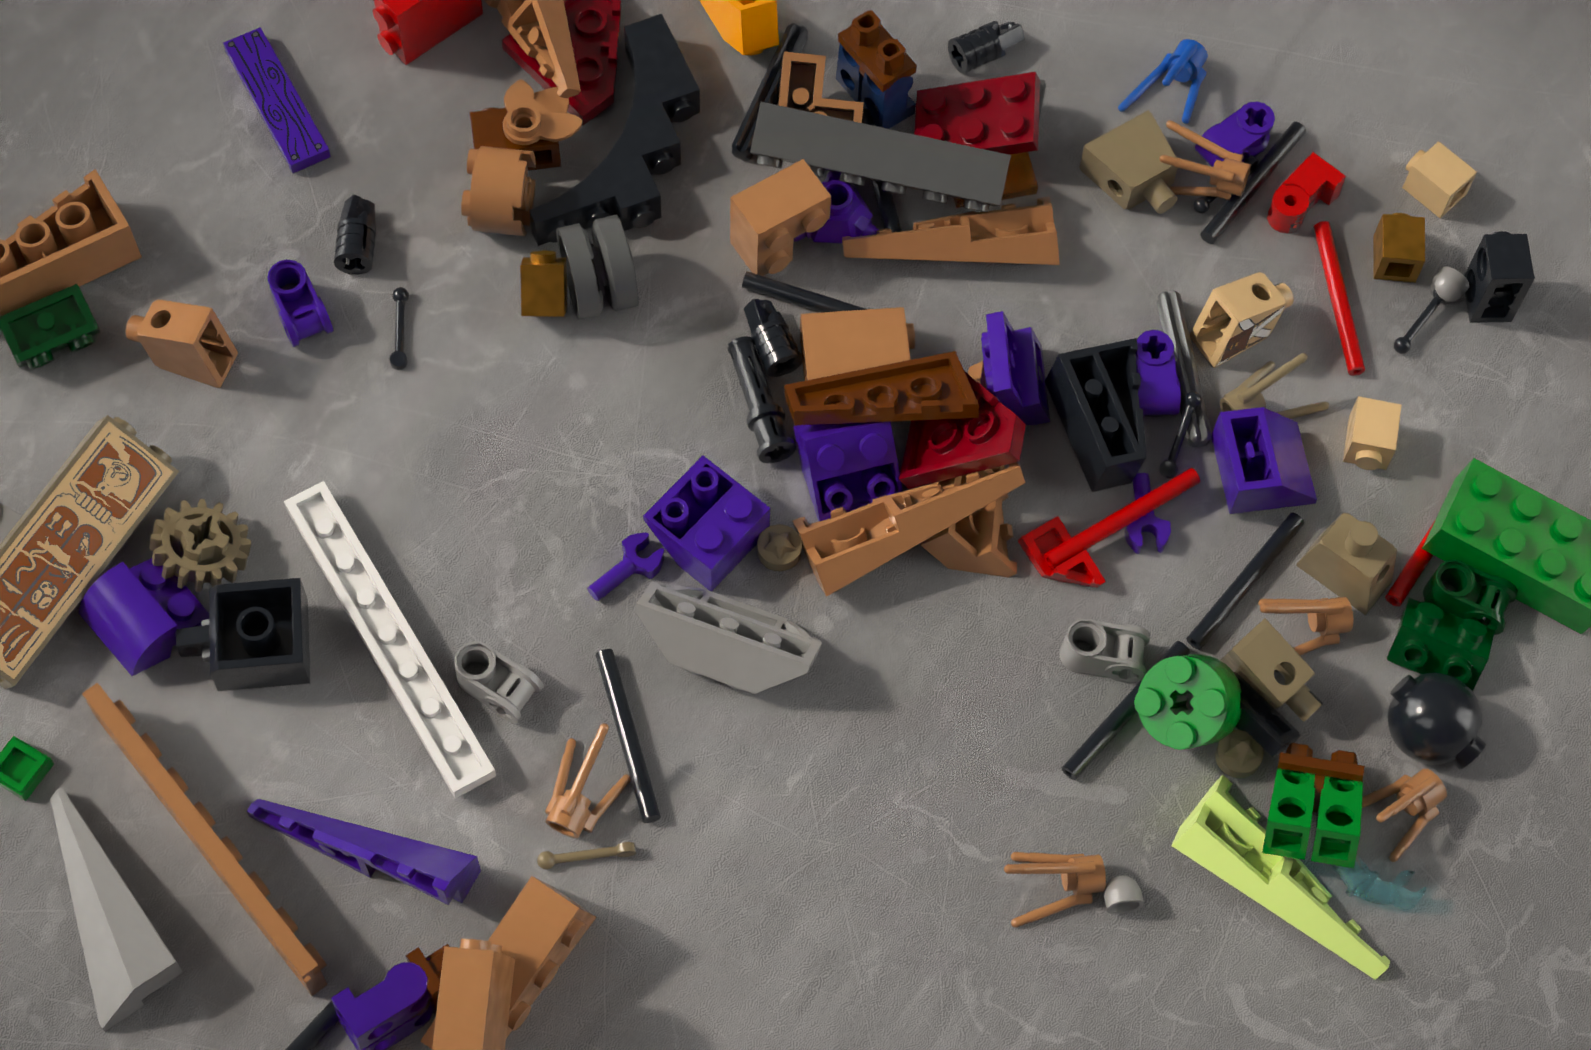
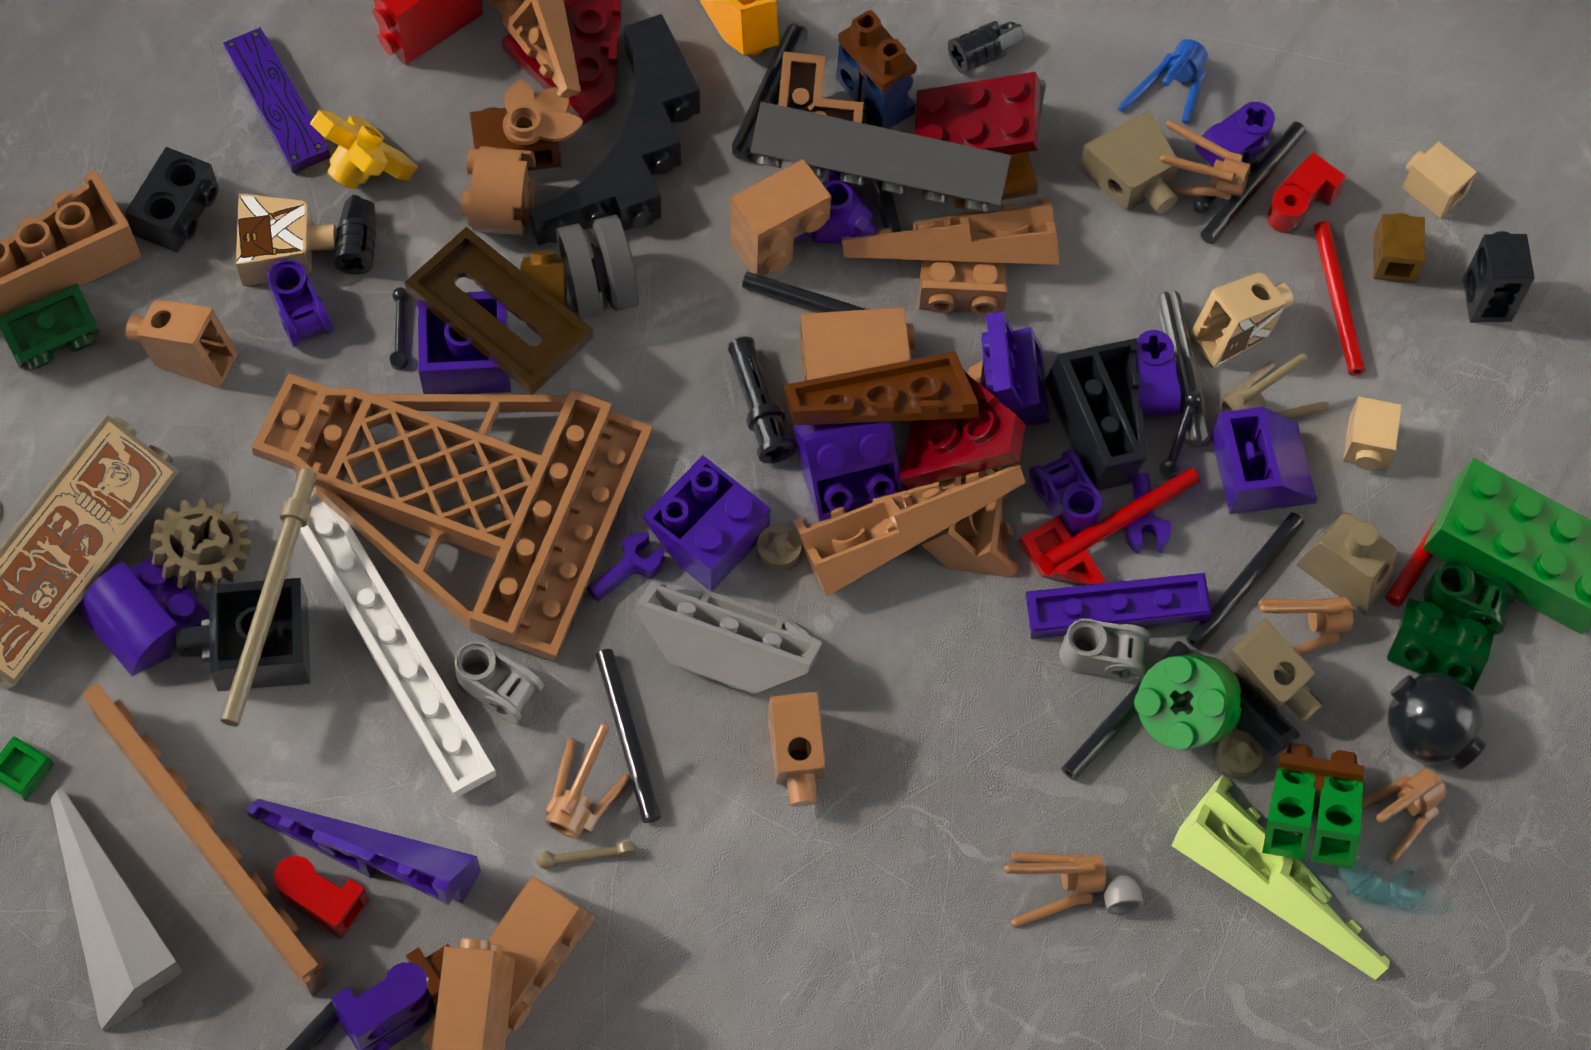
black hinge [744,299,803,377] -> none
hinge [1394,266,1469,354] -> none
none -> black brick [124,147,219,253]
none -> dark tan bar [220,468,318,727]
none -> torso [236,194,337,286]
none -> medium nougat wing [252,373,653,662]
none -> red leg [274,856,370,939]
none -> yellow plant [310,109,418,190]
none -> dark brown piece [404,227,594,395]
none -> dark purple brick [417,291,511,394]
none -> medium nougat torso [767,691,825,807]
none -> medium nougat bracket [919,260,1007,316]
none -> dark purple tile [1026,573,1212,639]
none -> dark purple piece [1029,450,1102,537]

